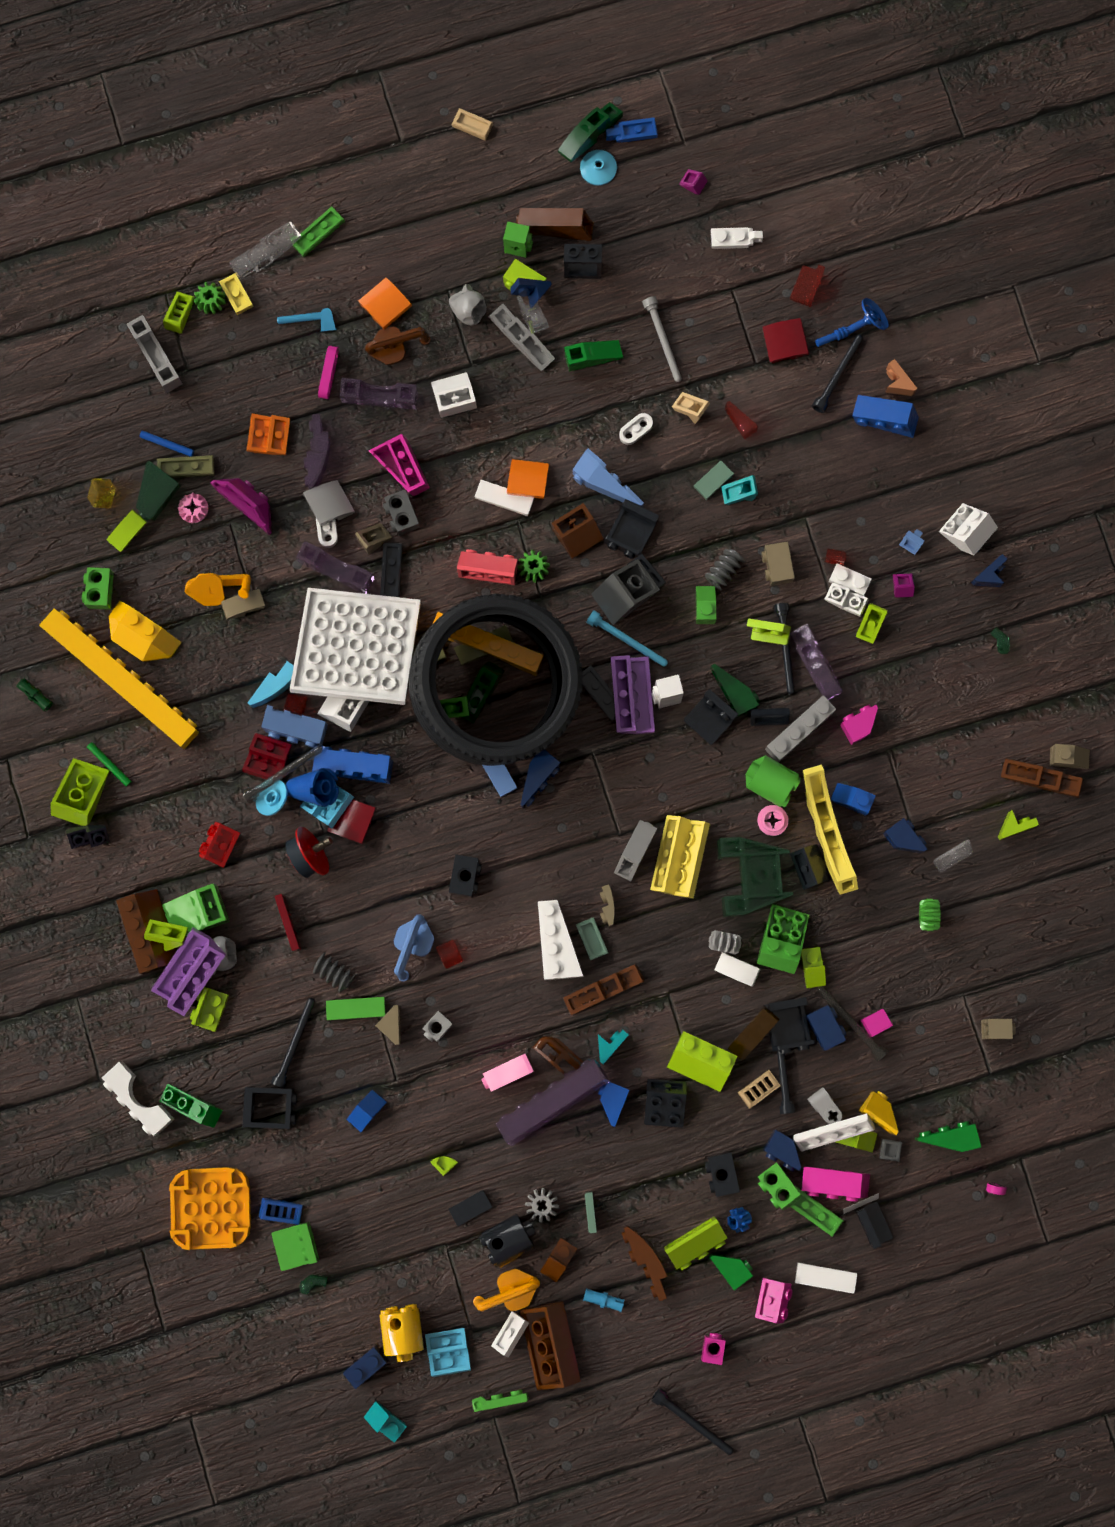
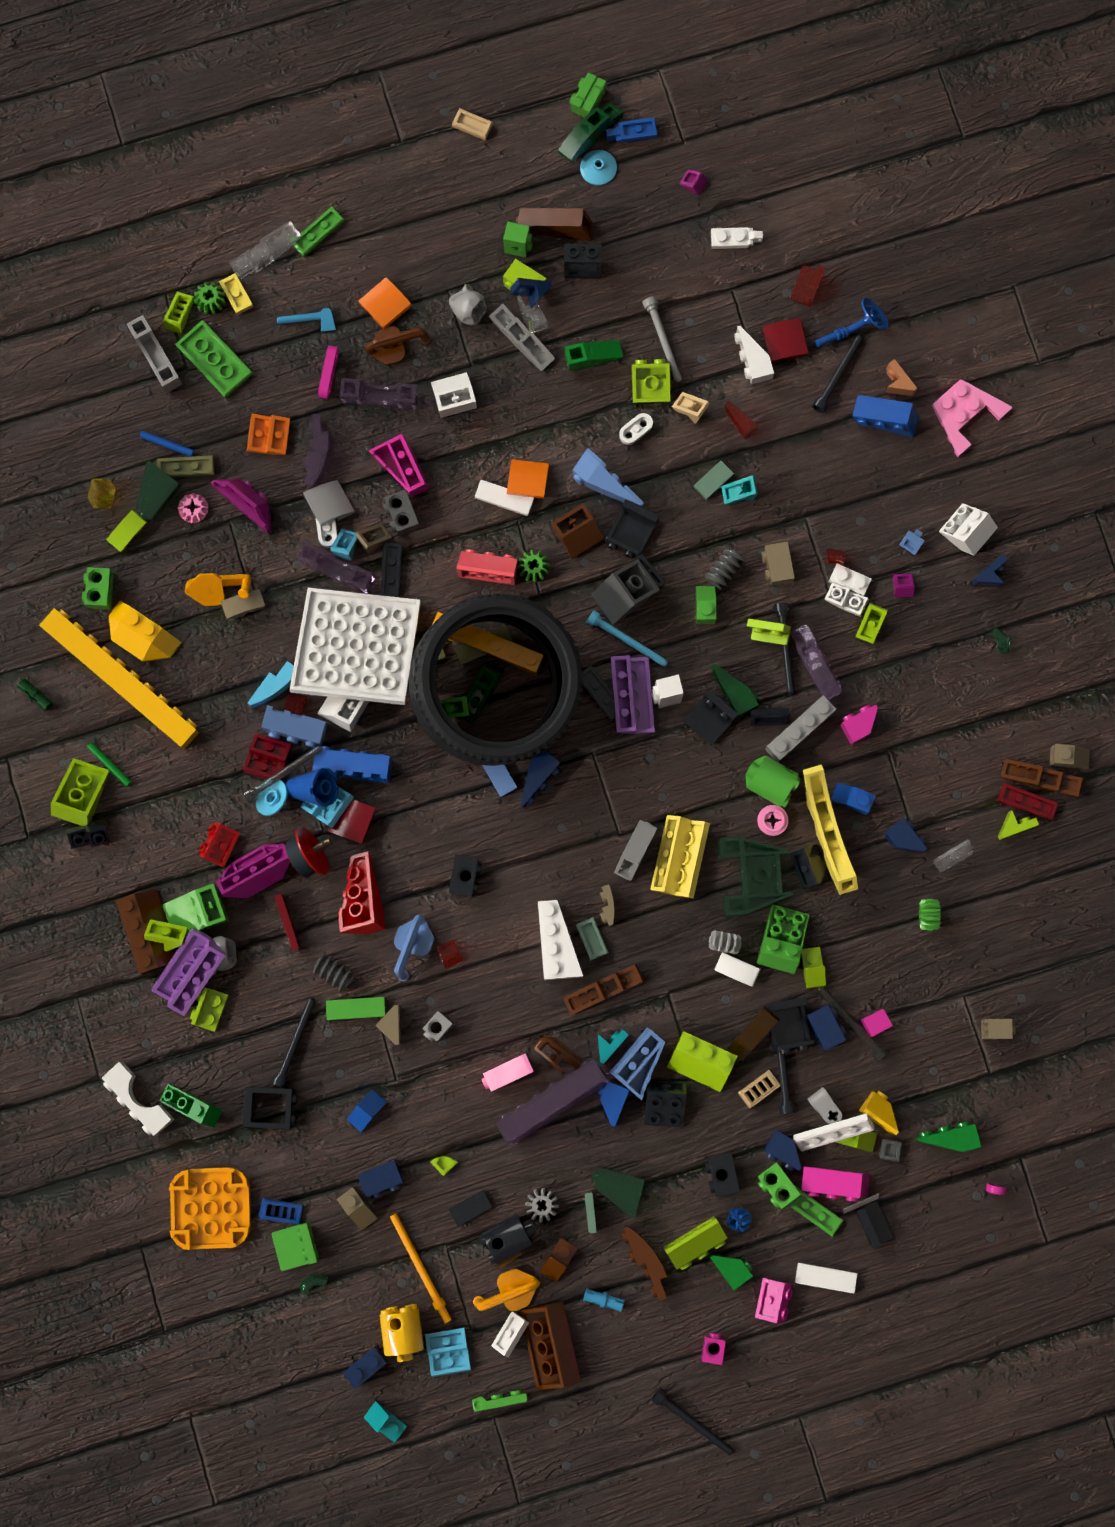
none -> bright green tile [175,320,253,399]
none -> magenta wedge [216,844,290,898]
none -> medium azure slope [331,529,358,561]
none -> dark tan slope [337,1186,378,1230]
none -> red wedge [338,851,385,934]
none -> dark blue brick [357,1159,404,1199]
none -> light orange bar [390,1213,452,1323]
none -> bright green brick [569,73,607,118]
none -> clear green slope [591,1167,645,1219]
none -> medium blue wedge [609,1028,665,1100]
none -> lime plate [632,359,670,403]
none -> white slope [734,326,774,385]
none -> bright pink wing [932,379,1012,457]
none -> dark red tile [997,783,1059,821]

